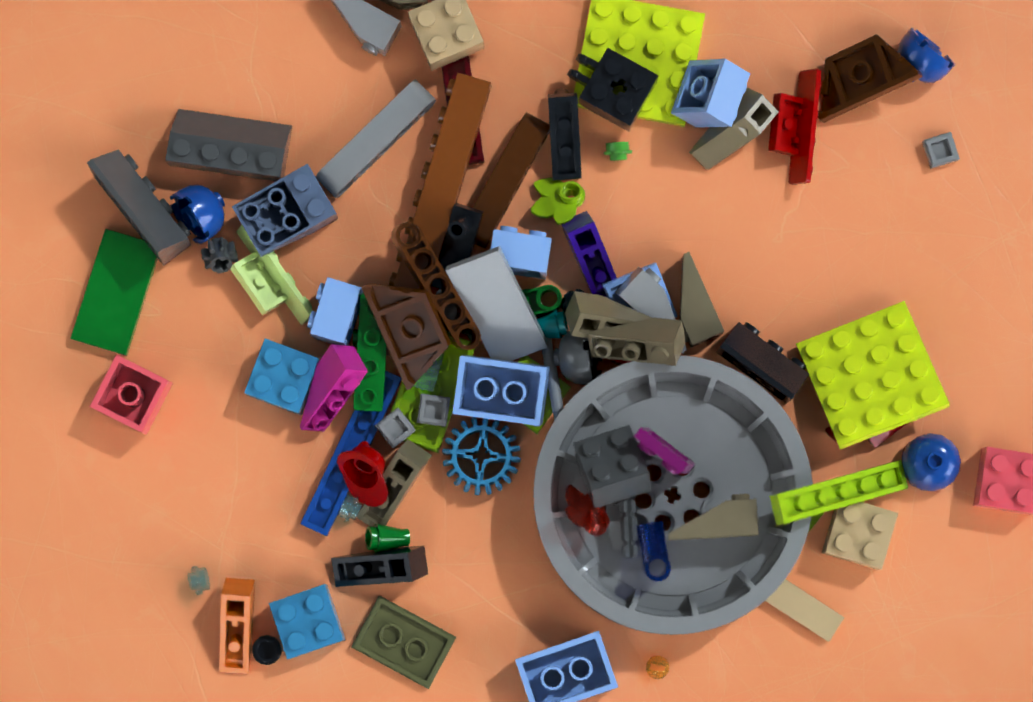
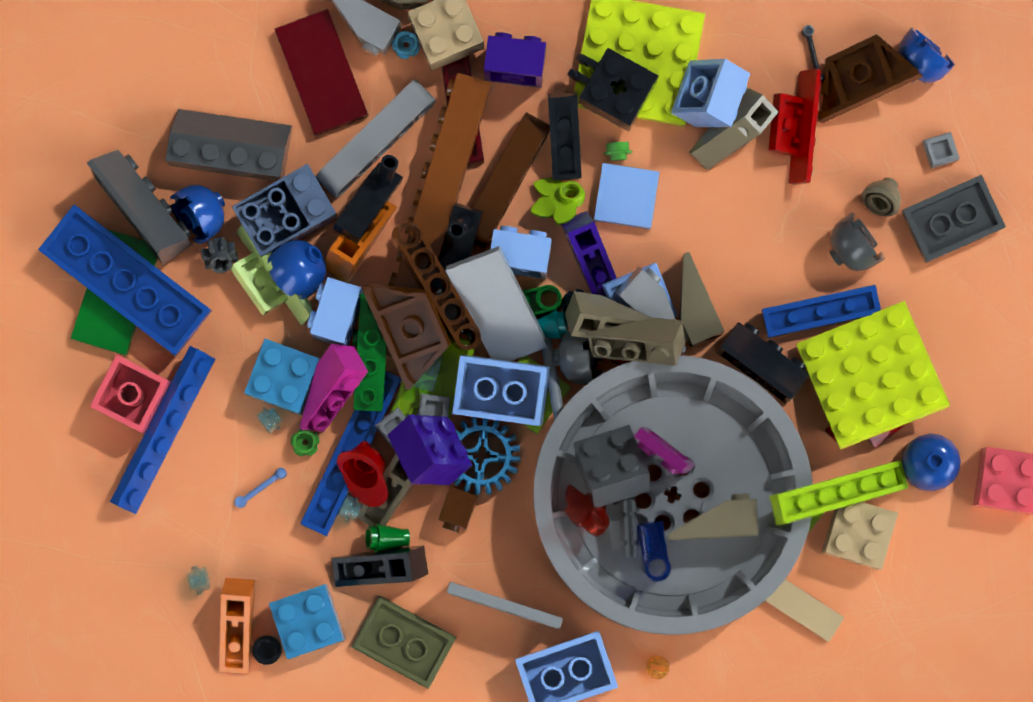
none -> blue plate [38,204,212,356]
none -> blue plate [110,346,216,514]
none -> medium blue hinge [235,468,287,508]
none -> clear light blue plate [256,407,282,434]
none -> blue cylinder [268,240,326,300]
none -> dark red tile [275,9,369,136]
none -> bright green plate [291,429,320,456]
none -> orange slope [325,201,397,283]
none -> black piece [333,155,403,244]
none -> dark purple brick [387,415,472,485]
none -> medium azure plate [392,31,420,59]
none -> reddish brown brick [438,486,478,533]
none -> light grey tile [447,582,563,629]
none -> dark purple brick [484,32,546,88]
none -> light blue tile [594,163,660,230]
none -> blue plate [761,285,881,338]
none -> black hinge [802,25,825,83]
none -> dark grey cylinder [830,212,885,271]
none -> dark tan brick [861,178,901,216]
none -> dark grey plate [901,175,1006,264]

